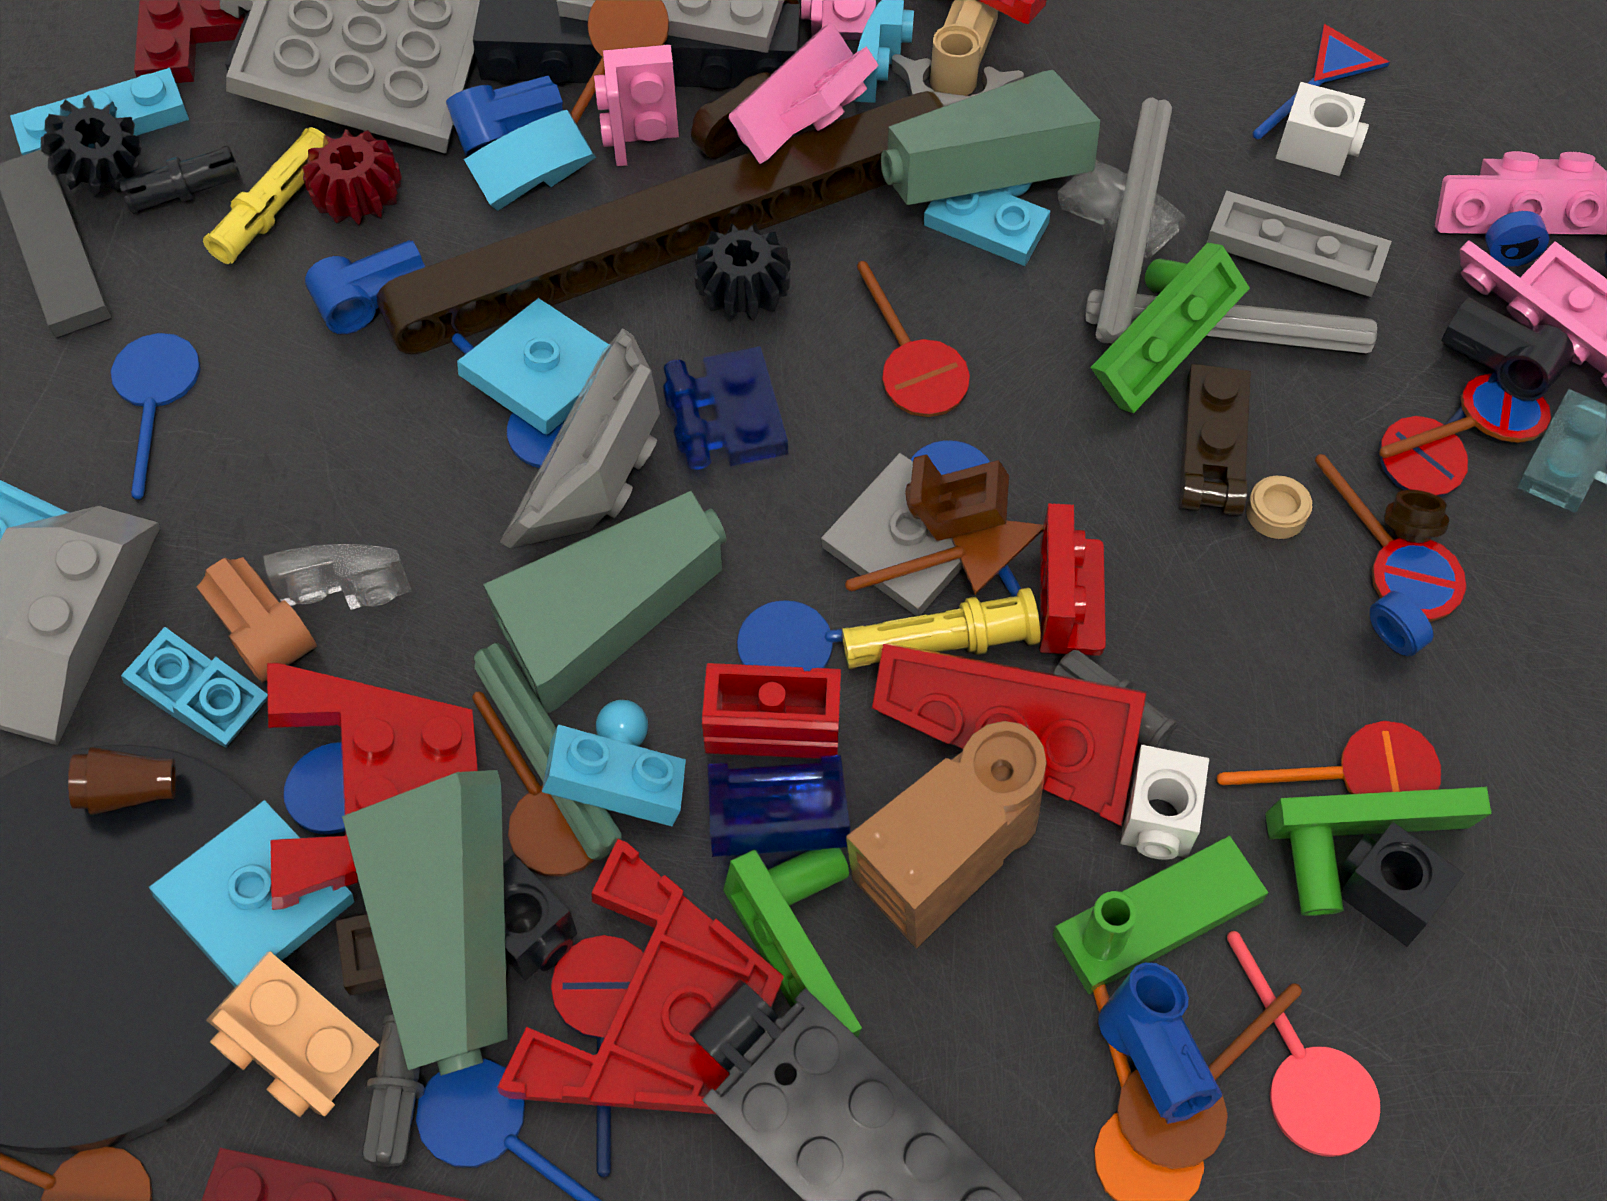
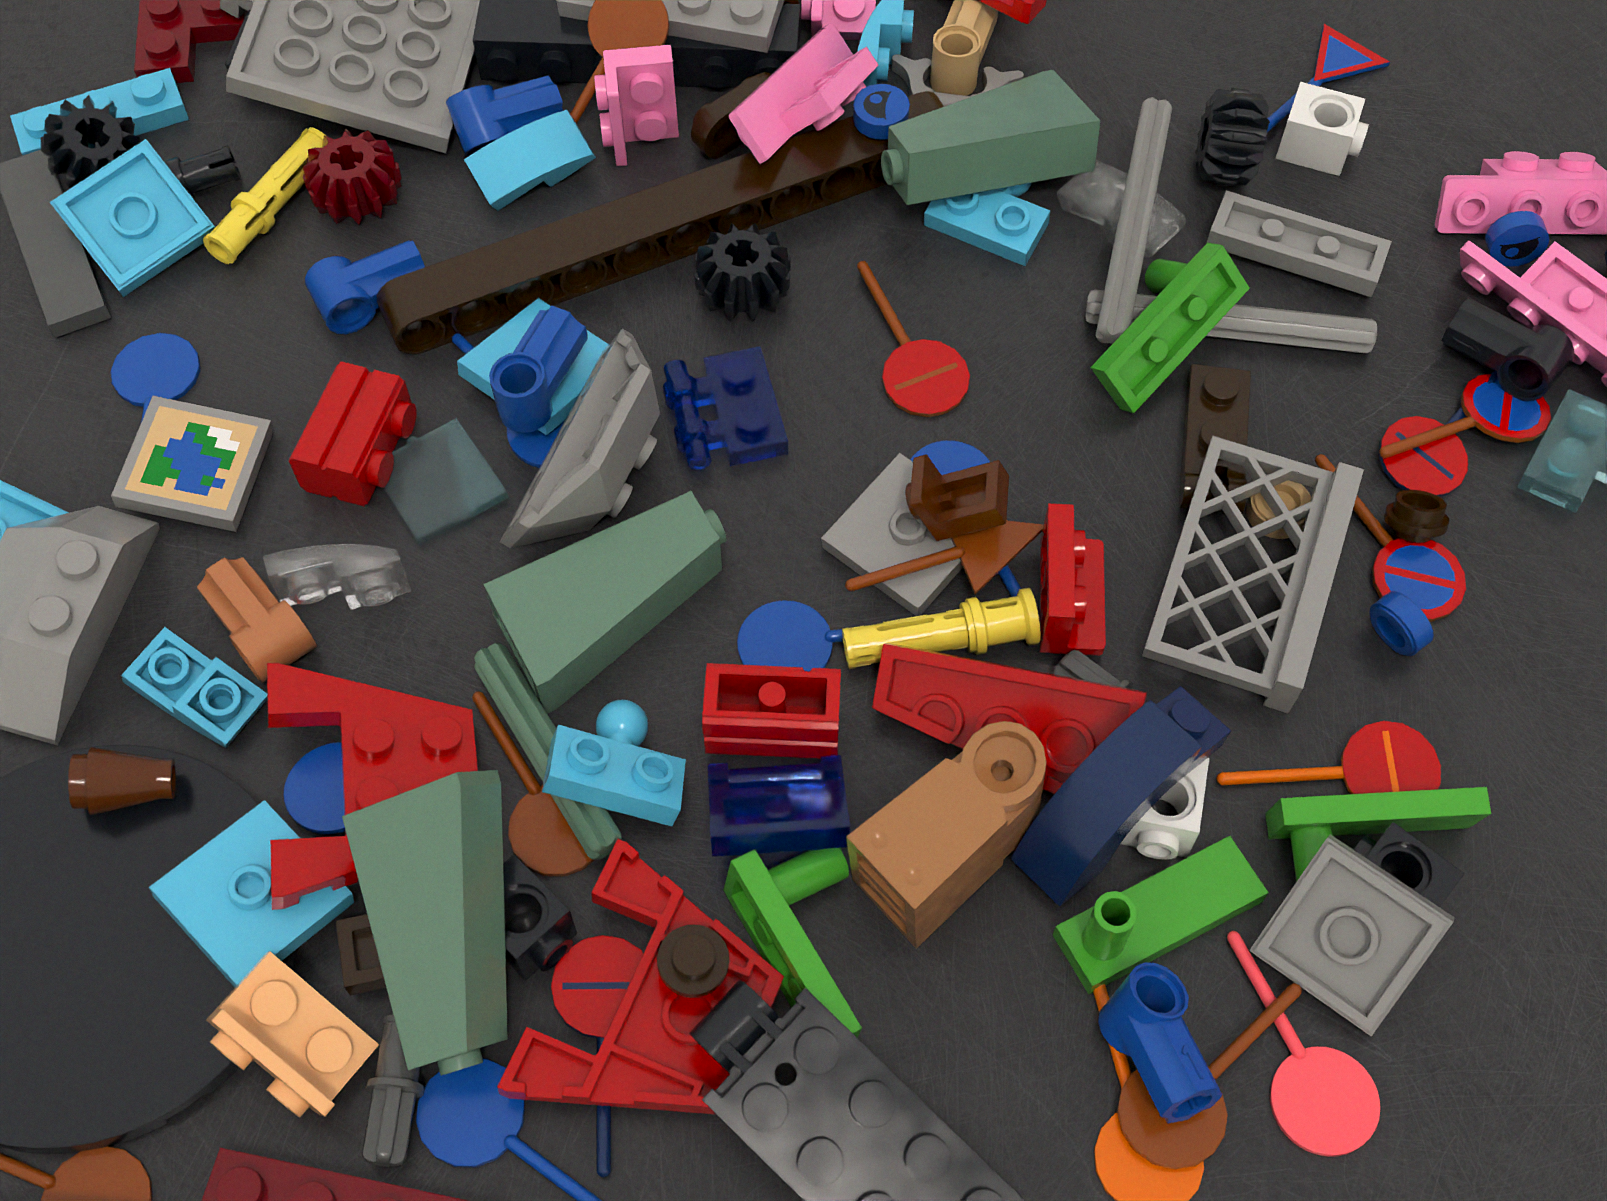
none -> medium azure plate [50,139,215,297]
none -> tile [111,396,274,532]
none -> red brick [289,361,417,507]
none -> clear light blue piece [382,418,509,545]
none -> blue piece [489,305,588,433]
none -> dark brown plate [657,925,729,998]
none -> blue tile [853,84,910,139]
none -> dark blue arch [1011,686,1231,906]
none -> light grey fence [1142,436,1364,714]
none -> black gear [1195,88,1270,187]
none -> light grey plate [1249,834,1455,1036]

